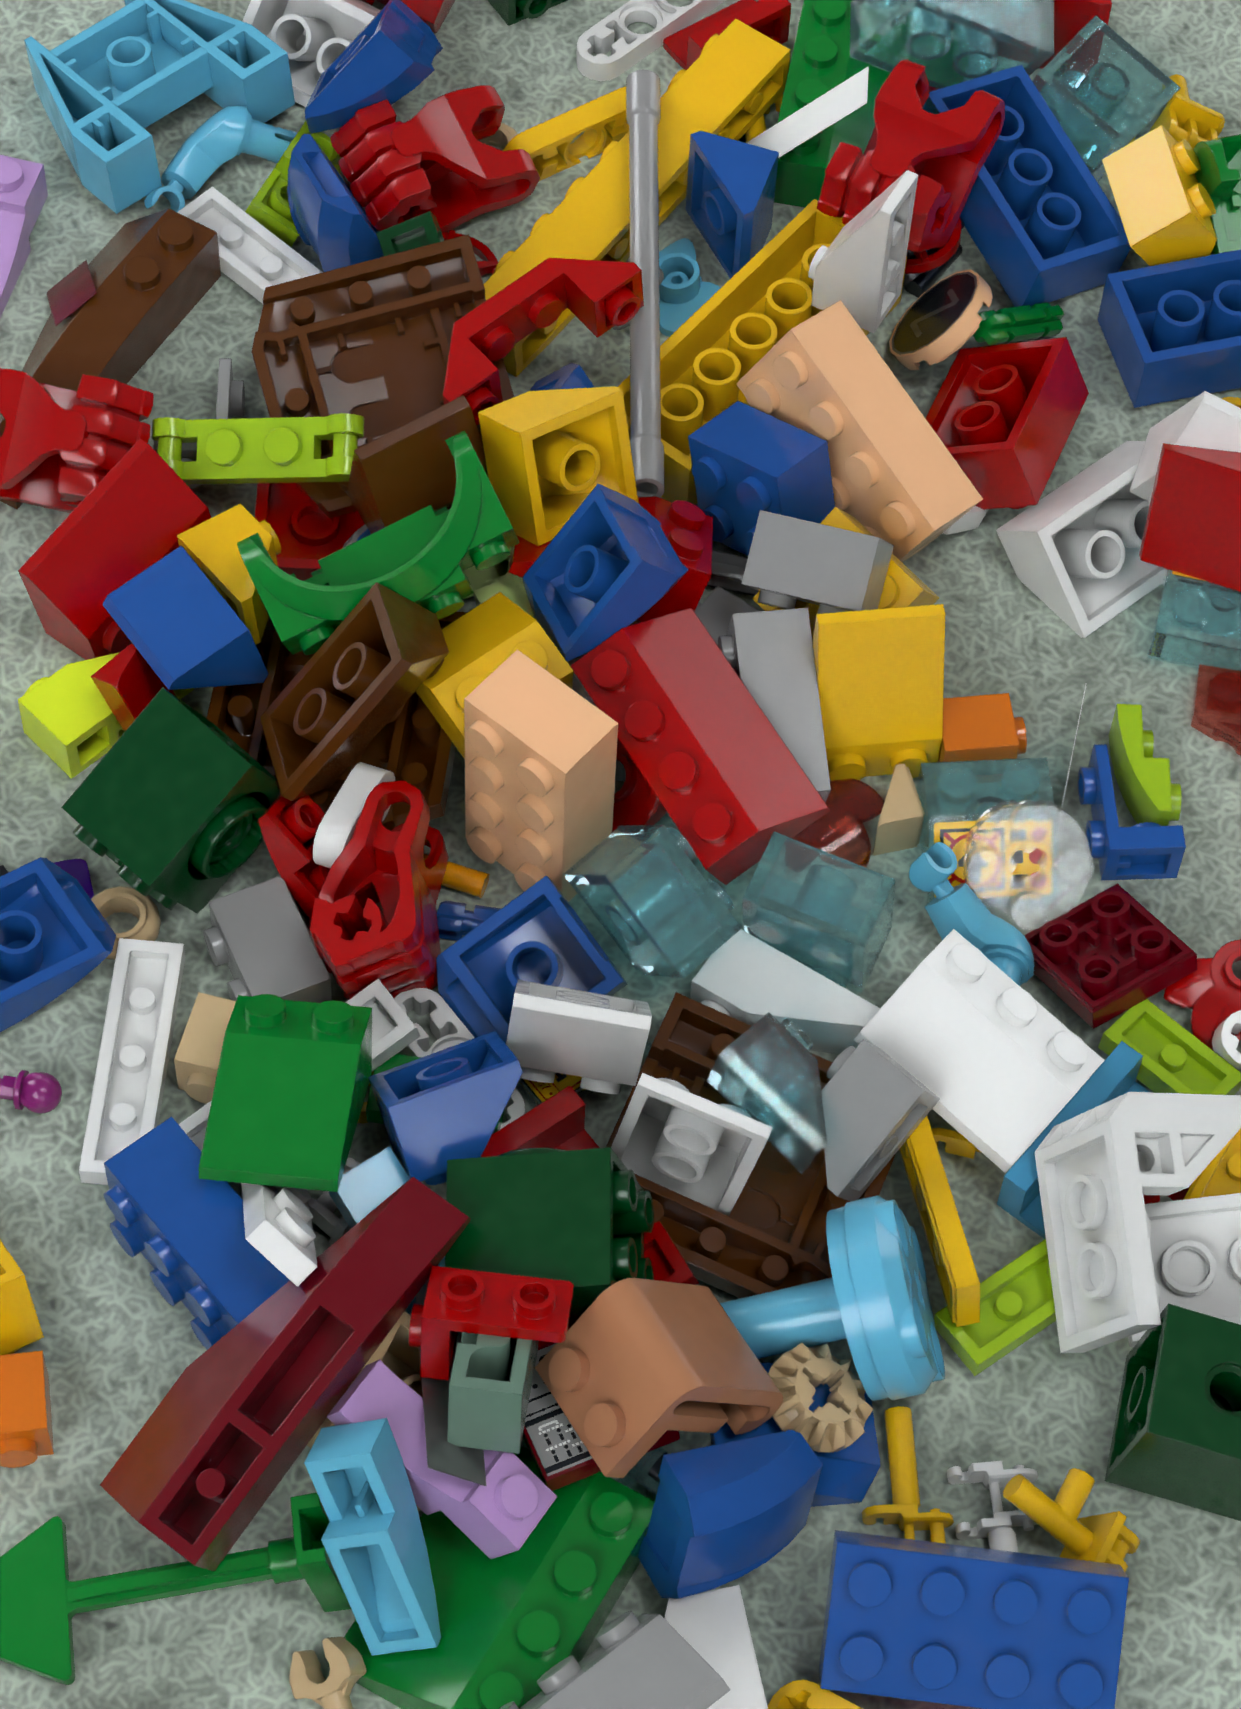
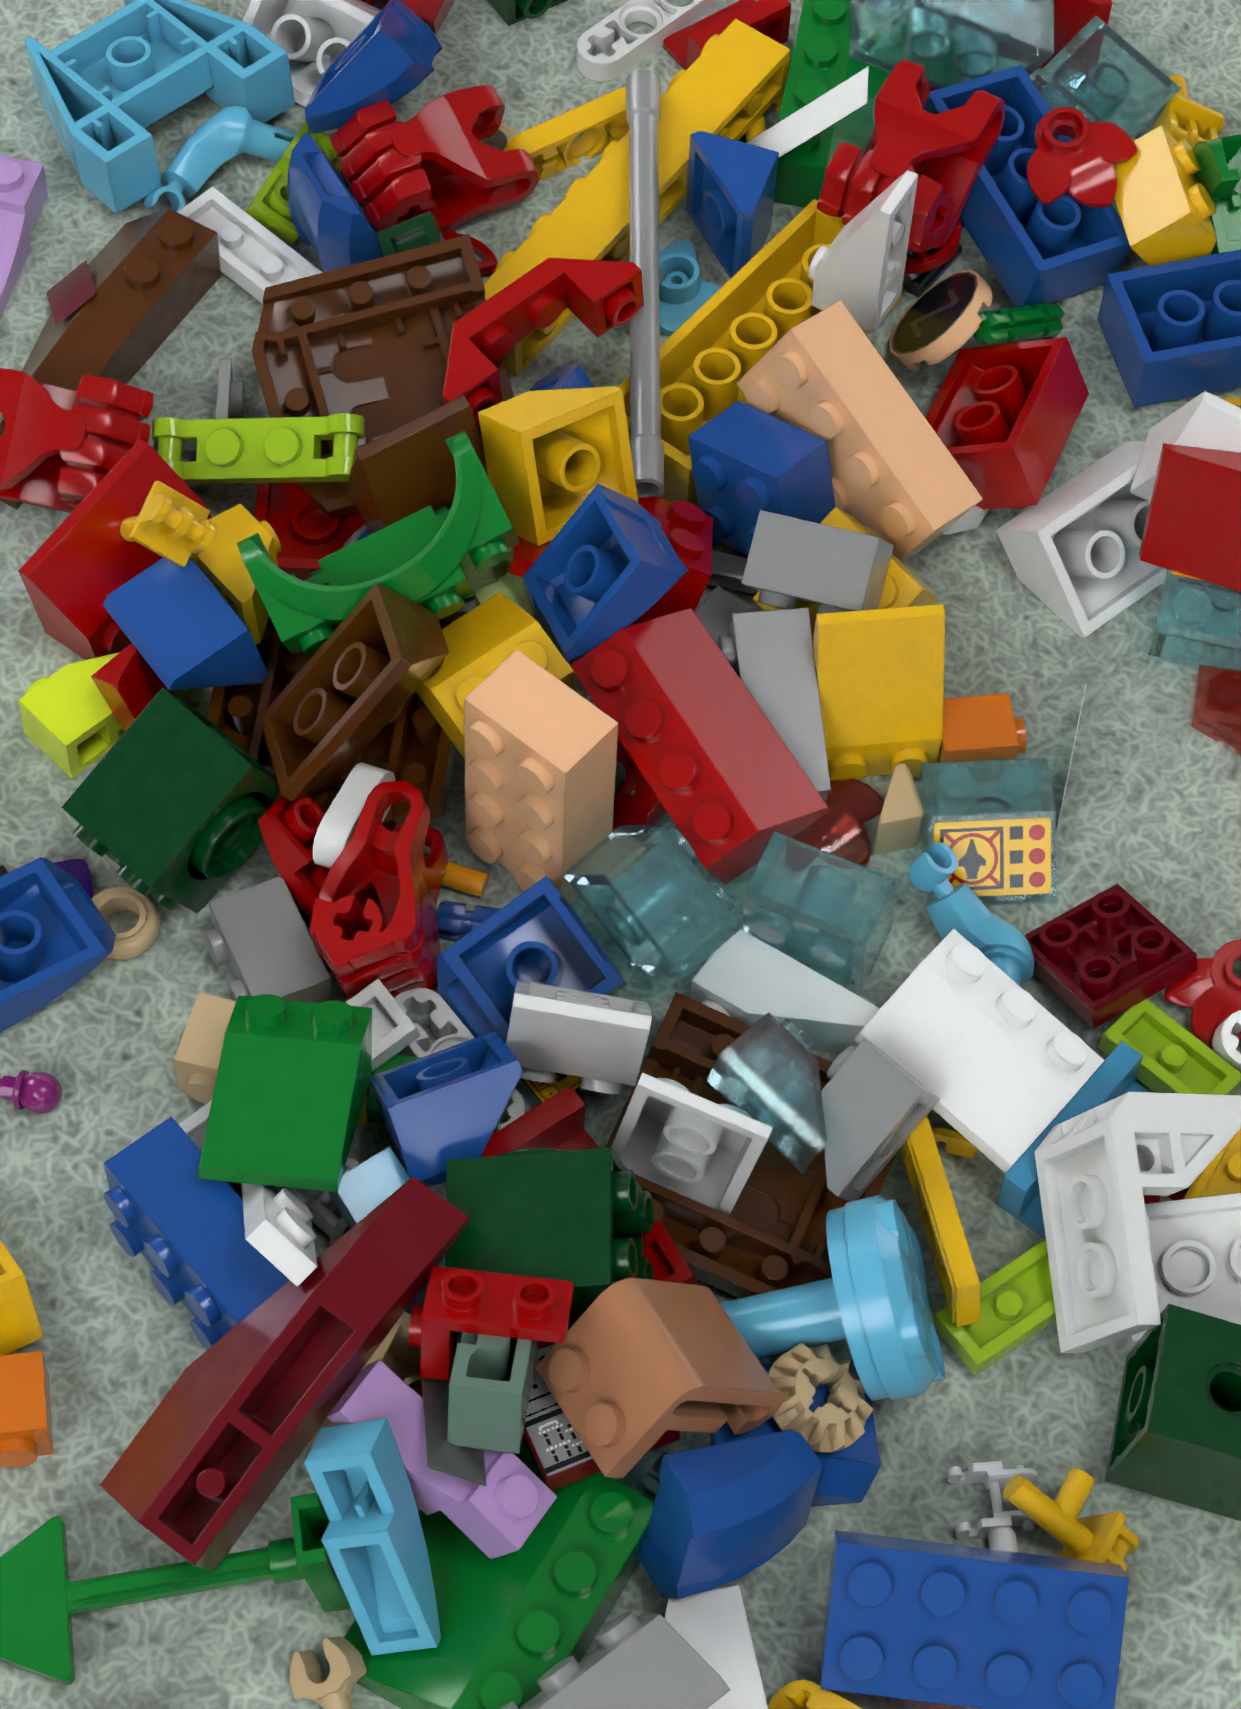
white plate [79,938,186,1185] -> none
yellow piece [862,1406,954,1544] -> none
clear plate [963,799,1095,931] -> none
blue bracket [1078,744,1186,881] -> none
lime slope [1109,704,1182,826] -> none
none -> yellow arm [120,481,217,567]
none -> red plate [1026,107,1138,208]

